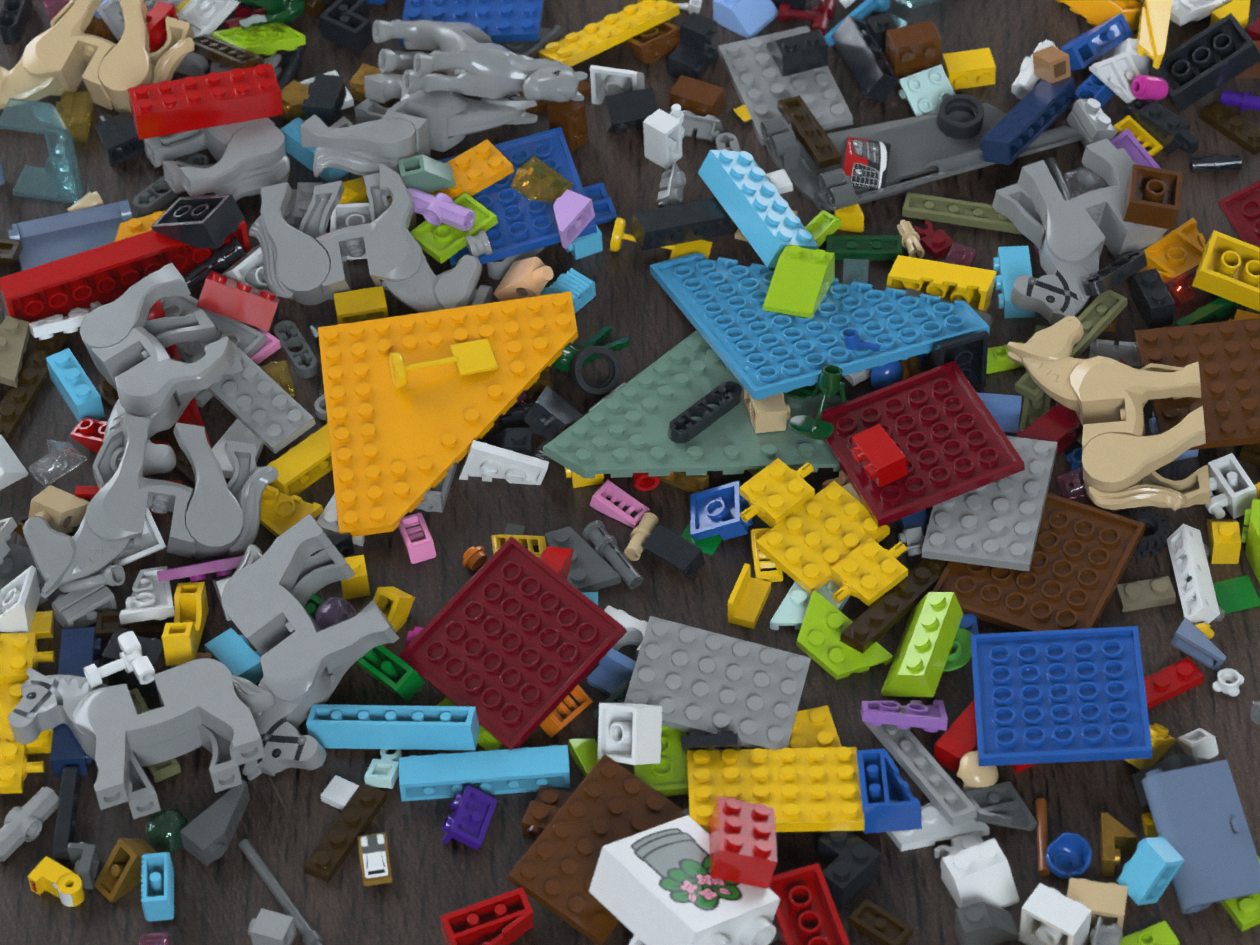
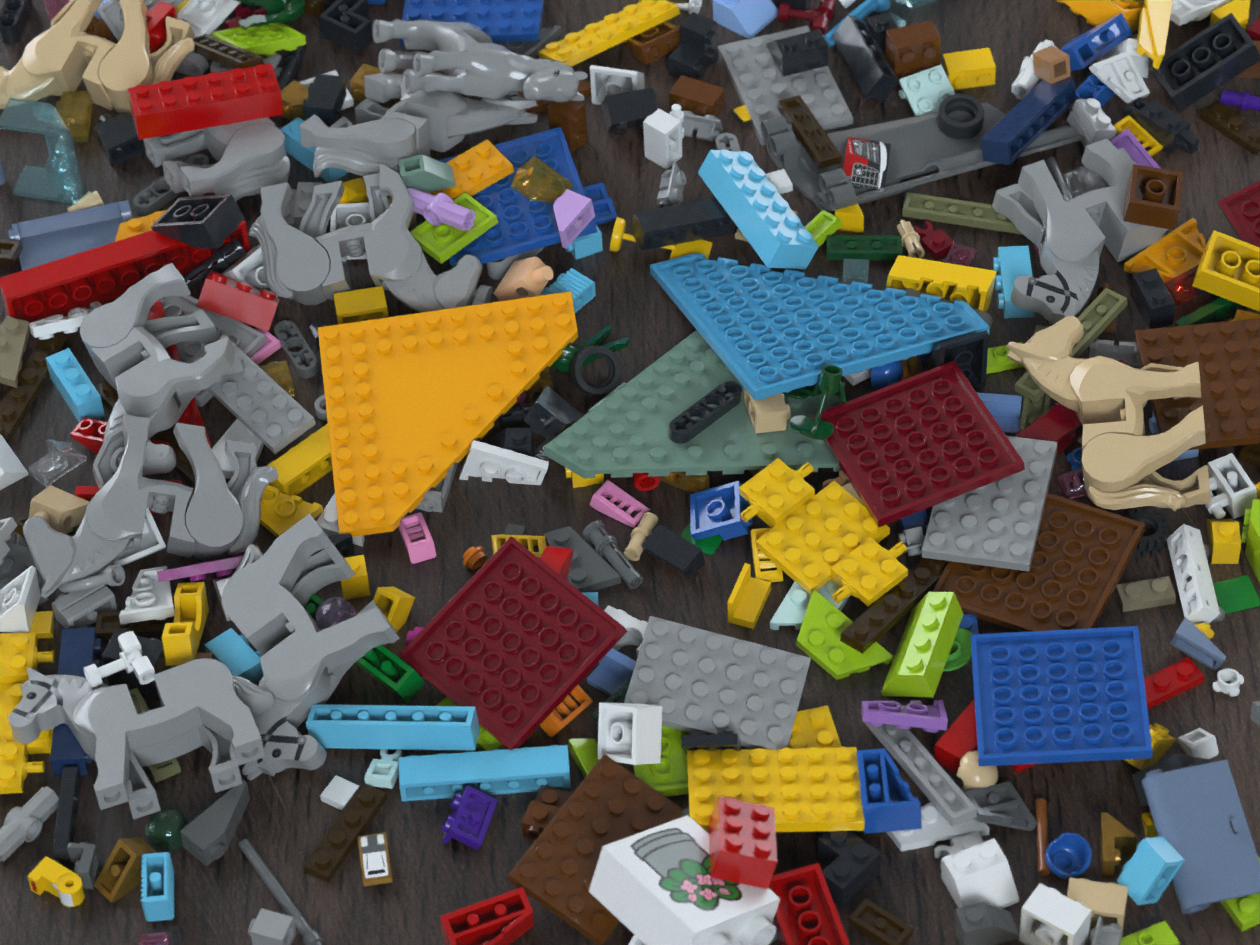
yellow piece [389,338,498,389] -> none
light grey wheel [465,230,492,258] -> none
lime slope [763,245,835,319] -> none
blue hand [843,330,881,351] -> none
red brick [850,424,908,488] -> none
black beam [1082,251,1148,296] -> none
dark pink brick [1131,75,1168,101] -> none
black pin [1190,153,1242,173] -> none

